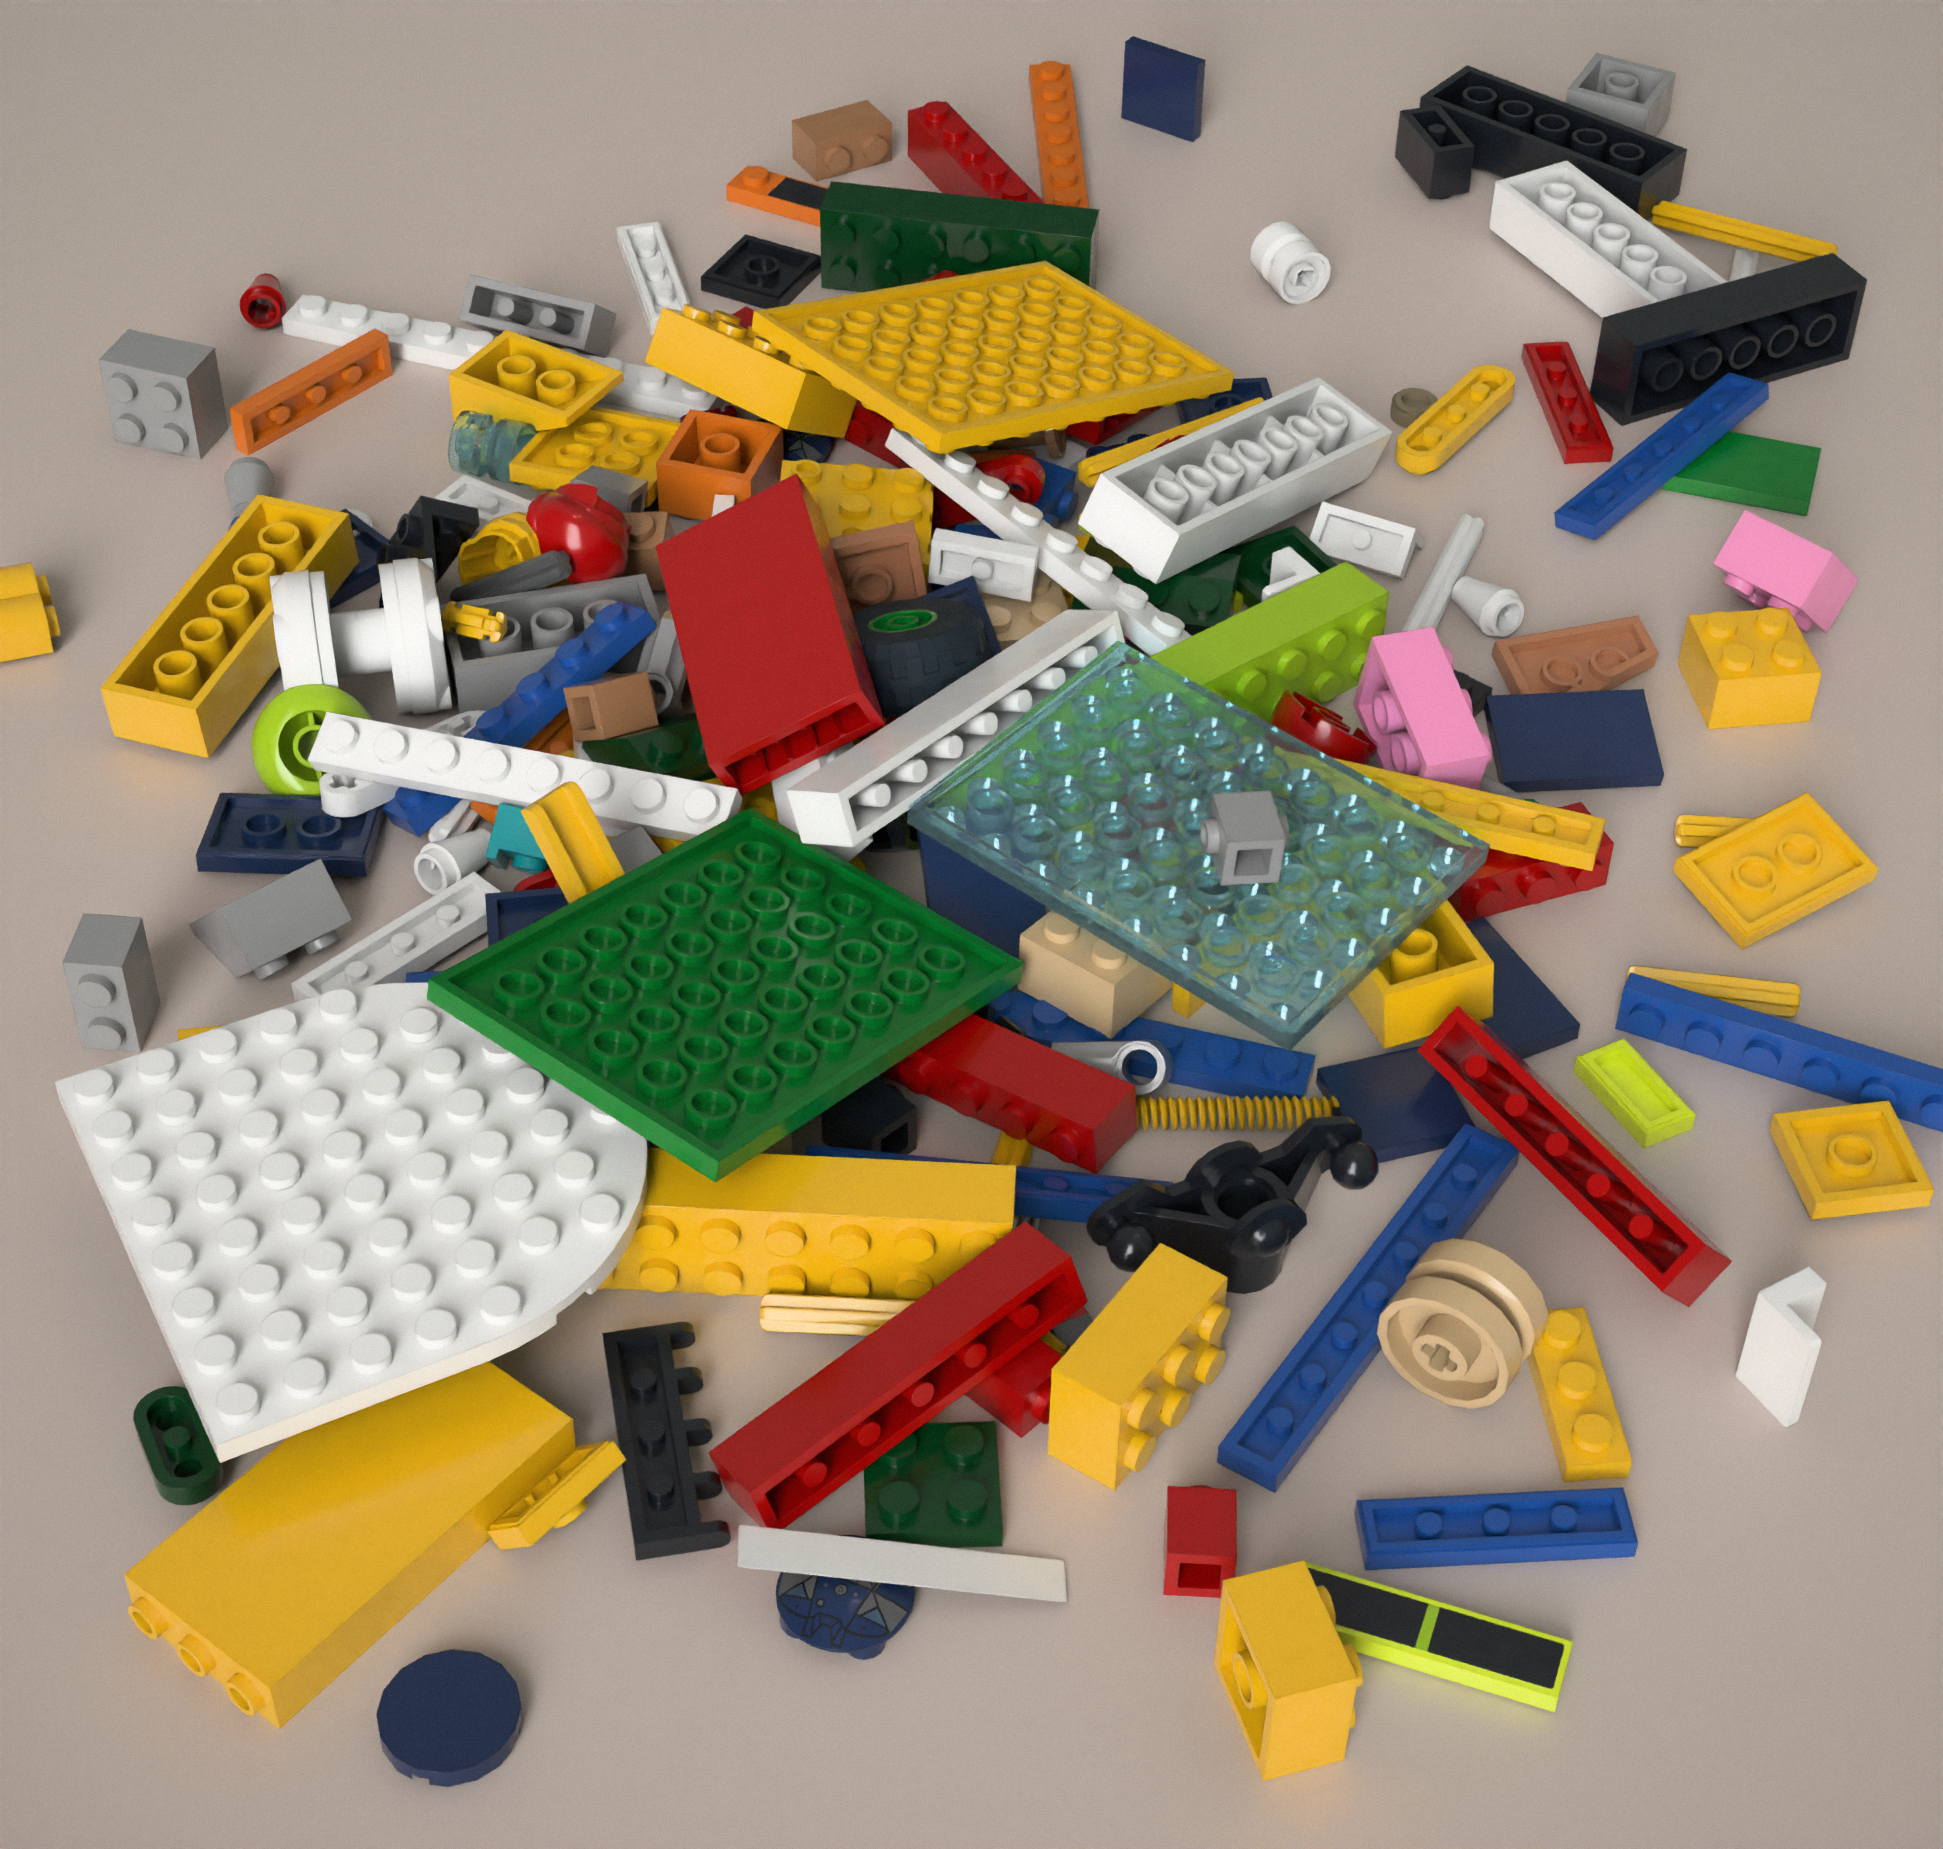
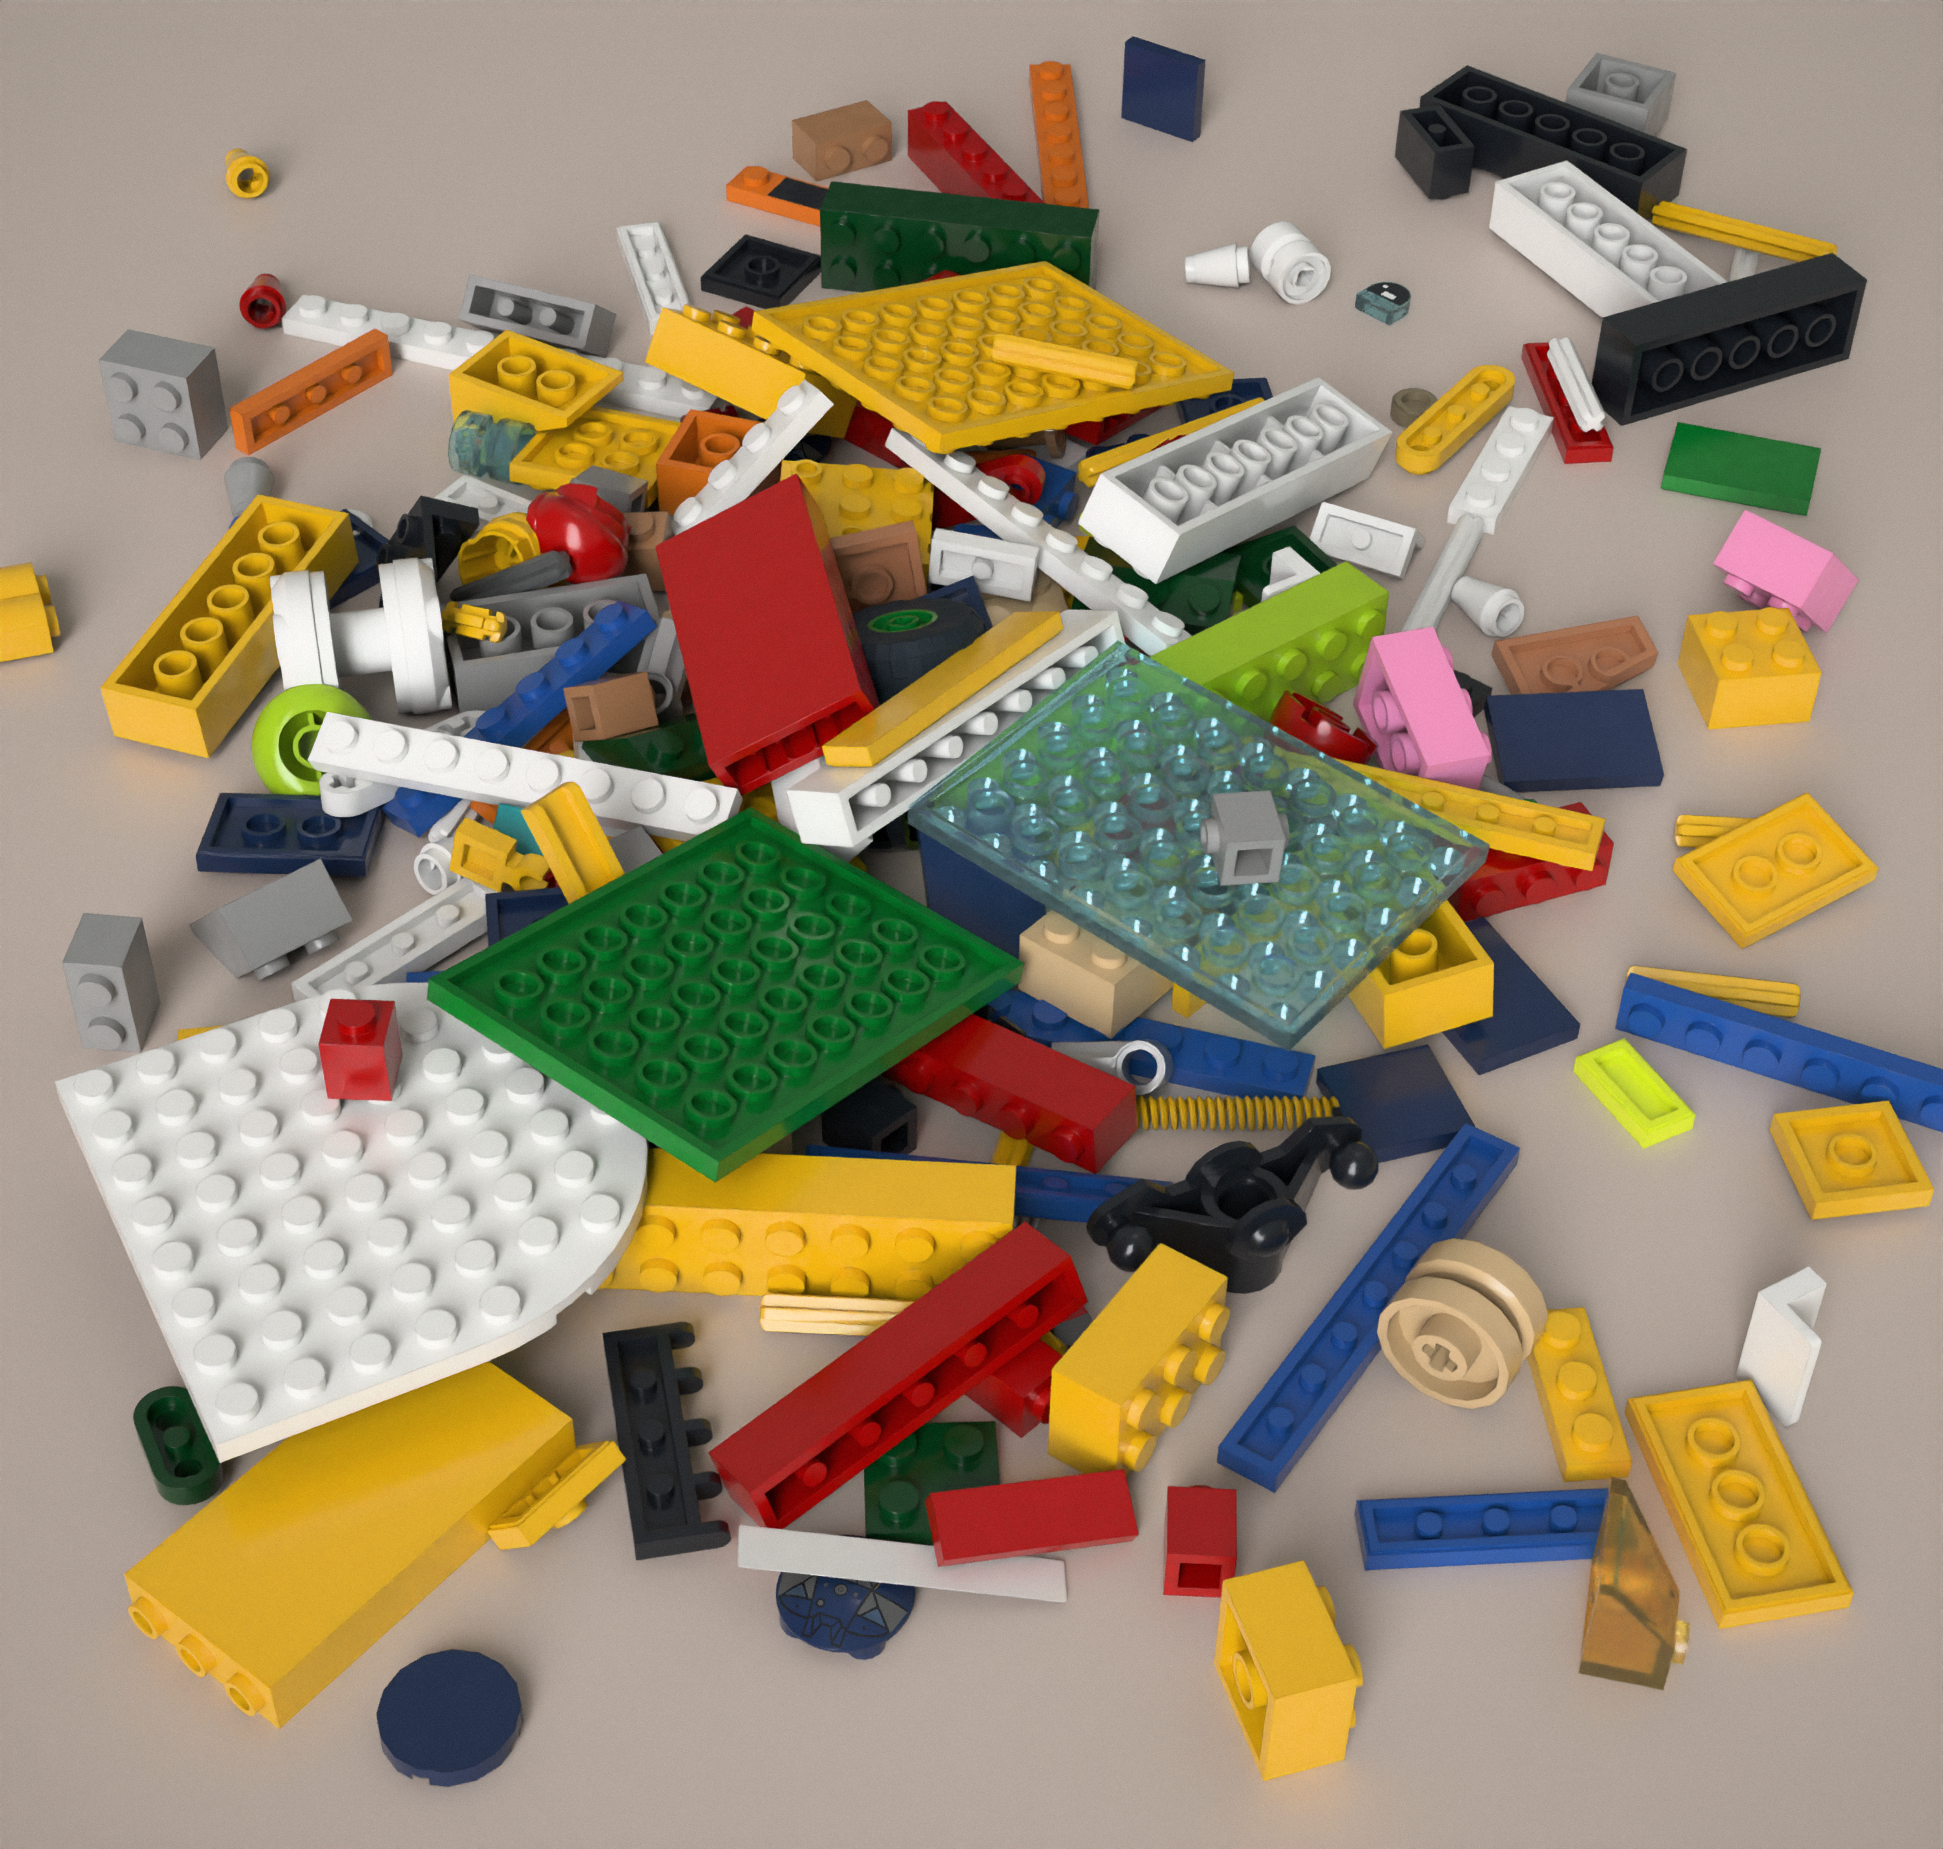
black tile [1305,1562,1573,1712] -> none
red brick [1417,1006,1732,1307] -> none
blue tile [1554,372,1769,540] -> none
none -> yellow cone [225,148,270,198]
none -> red brick [318,998,403,1101]
none -> yellow plate [449,818,550,892]
none -> white plate [671,379,834,535]
none -> yellow tile [822,611,1064,767]
none -> red tile [925,1469,1139,1567]
none -> yellow axle [991,333,1138,390]
none -> white cone [1185,243,1251,288]
none -> clear light blue tile [1355,282,1411,325]
none -> white plate [1447,406,1554,535]
none -> white axle [1547,337,1606,432]
none -> clear yellow slope [1578,1477,1690,1690]
none -> yellow tile [1624,1379,1854,1629]

